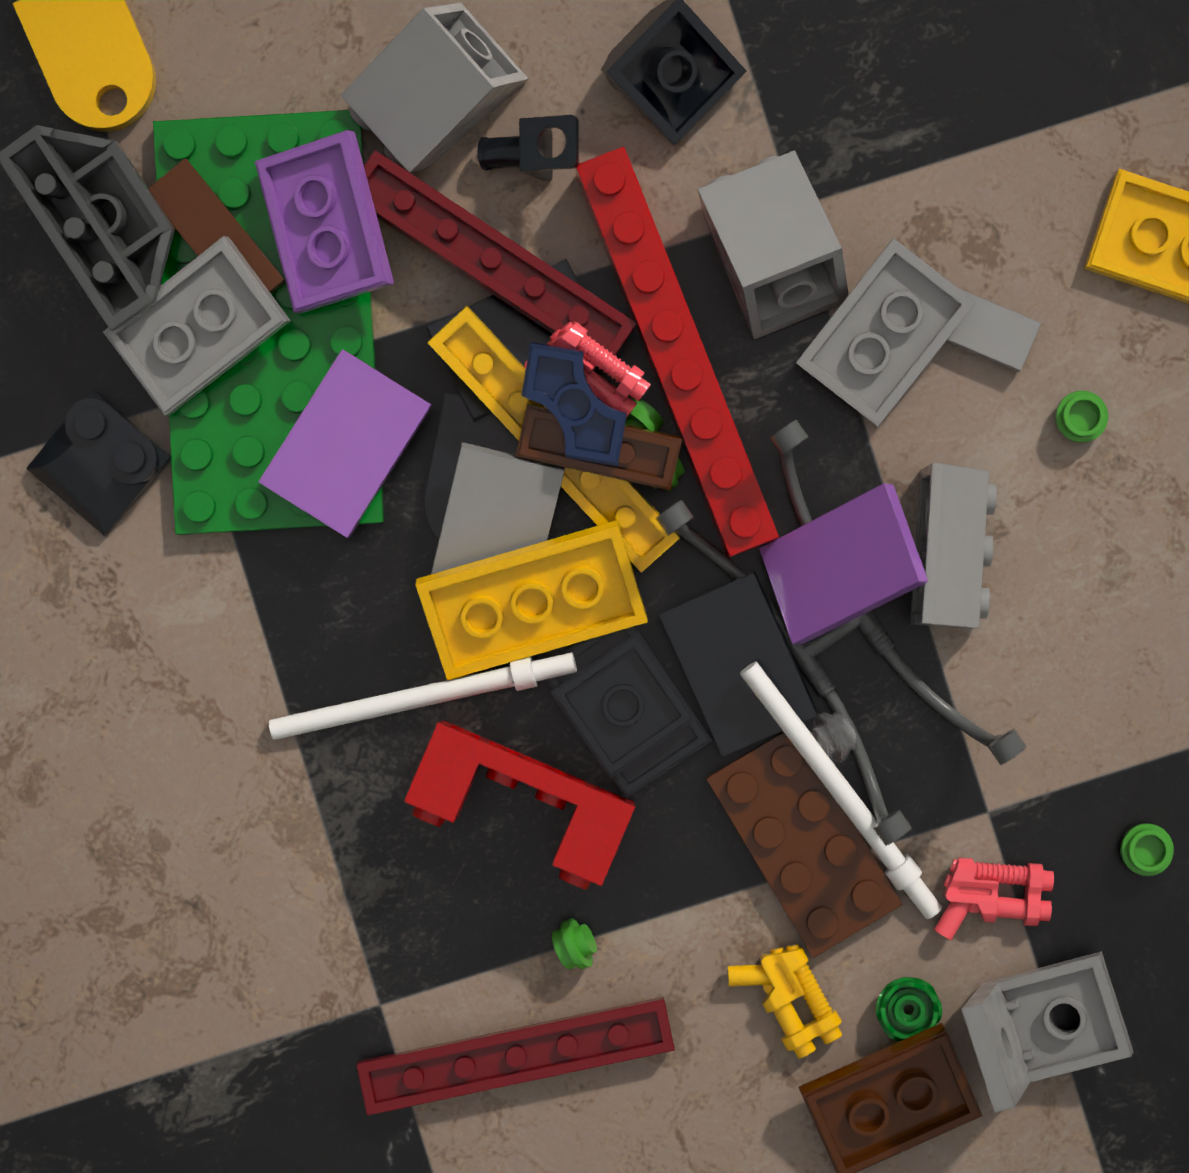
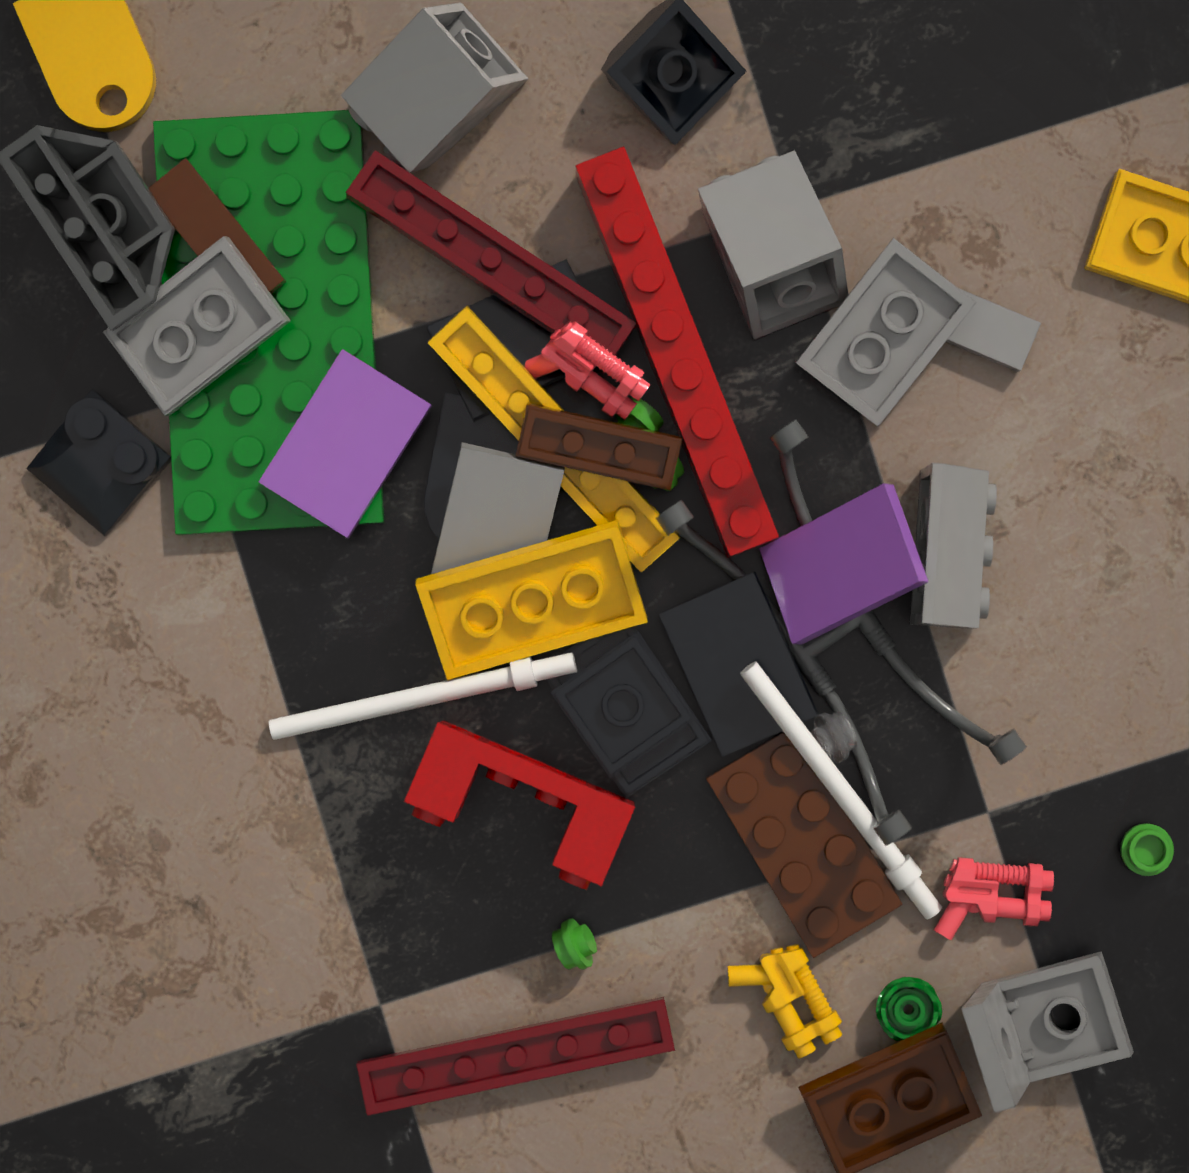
medium lavender tile [255,130,394,313] -> none
black bracket [477,115,579,181] -> none
dark blue tile [521,342,627,466] -> none
bright green plate [1055,391,1108,443] -> none

